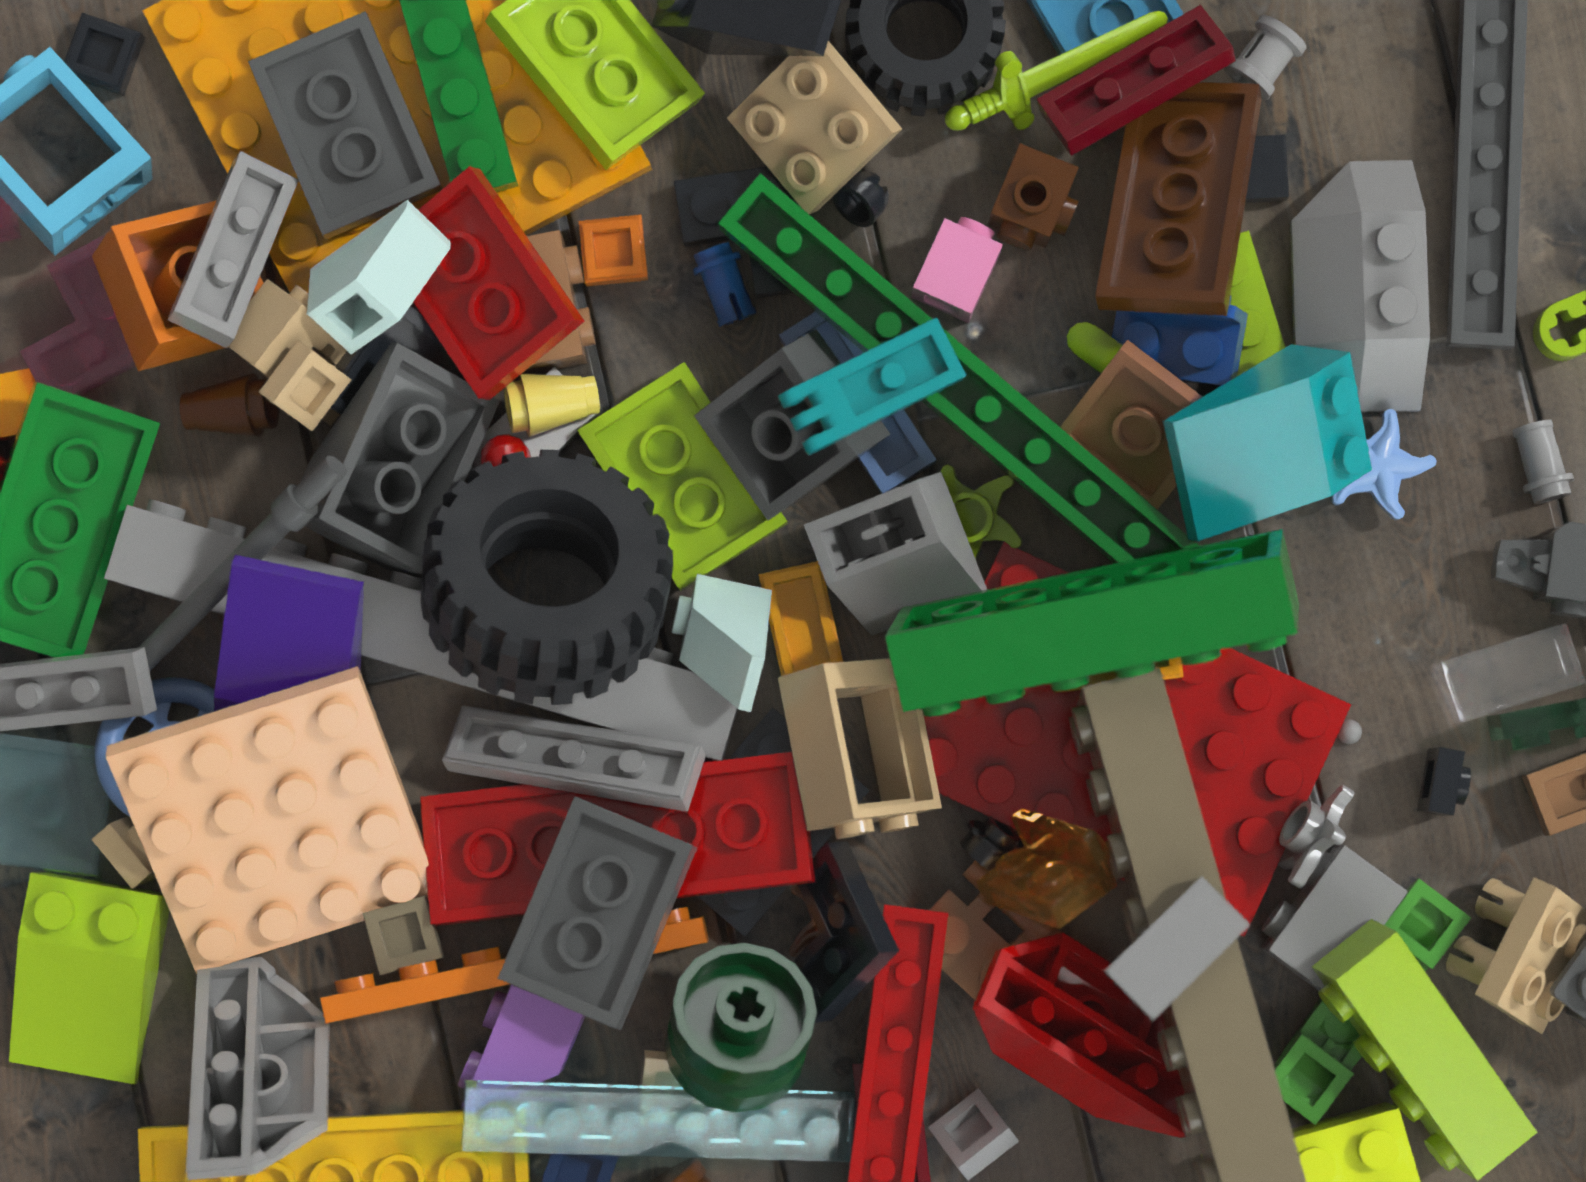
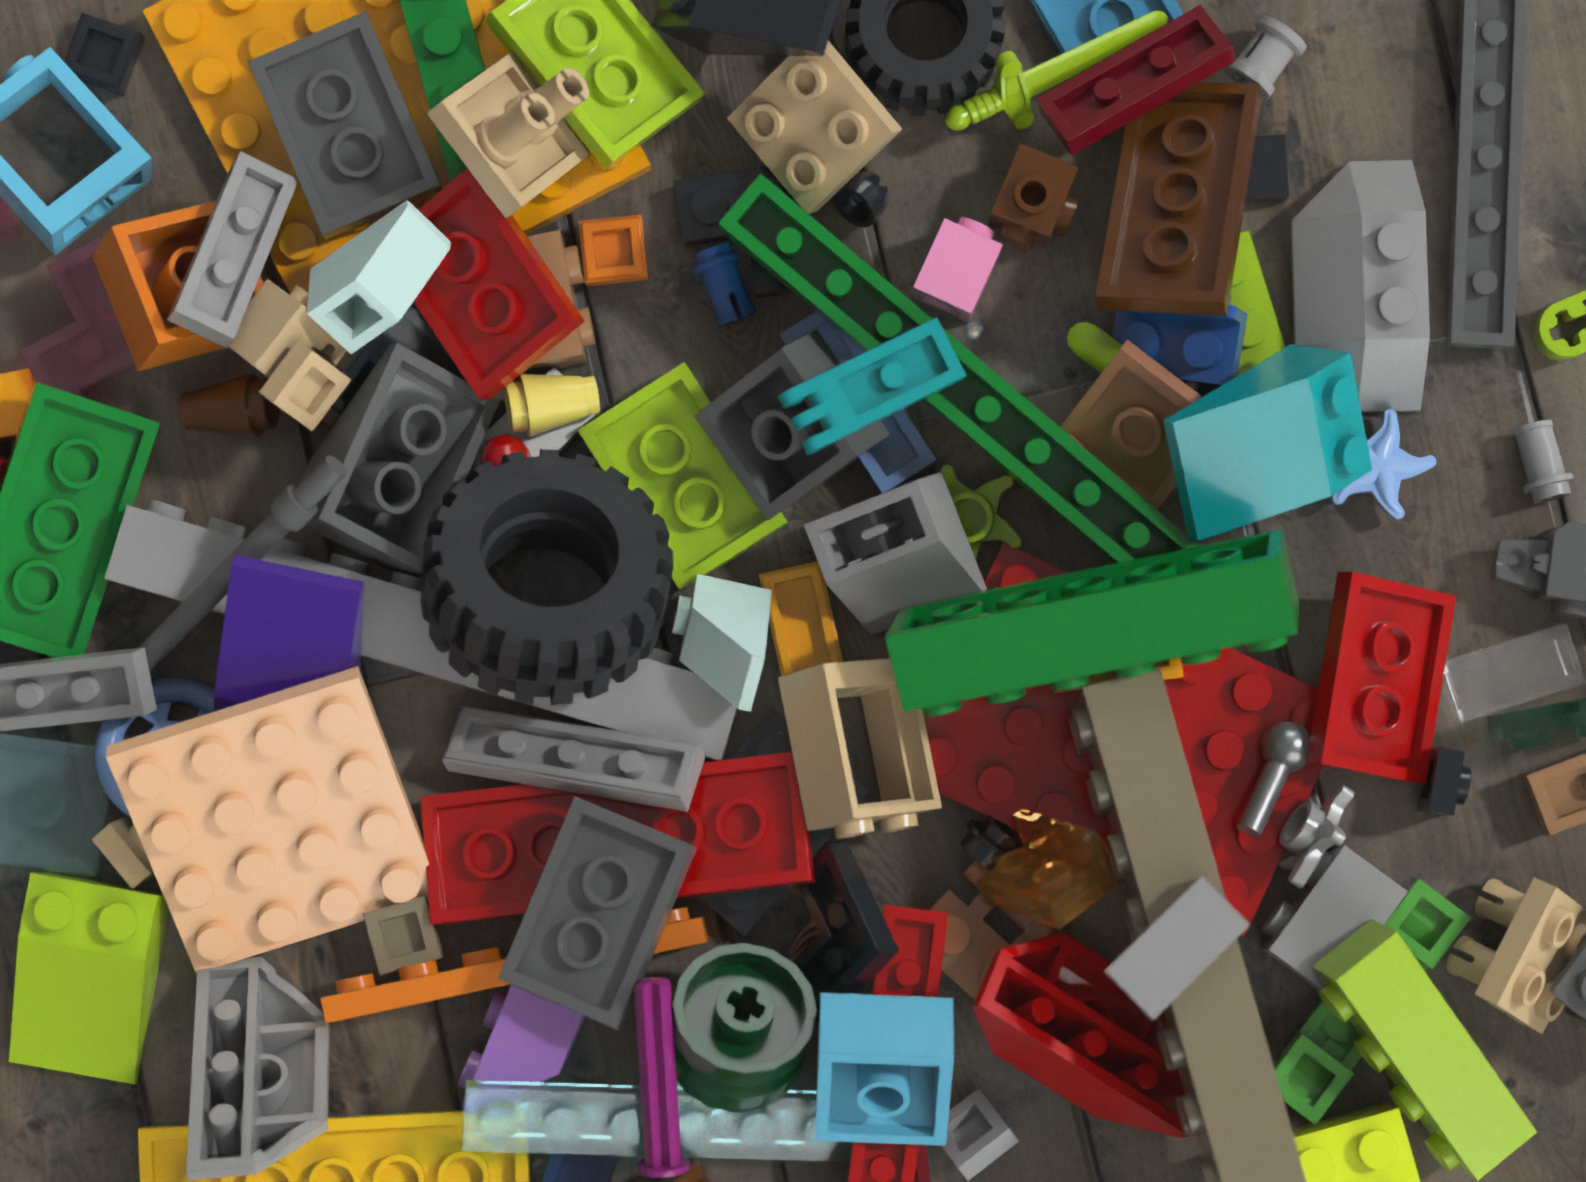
none -> tan plate [426,52,590,219]
none -> magenta axle [634,977,690,1178]
none -> medium azure slope [815,993,954,1146]
none -> flat silver bar [1236,721,1310,838]
none -> red plate [1306,571,1456,785]

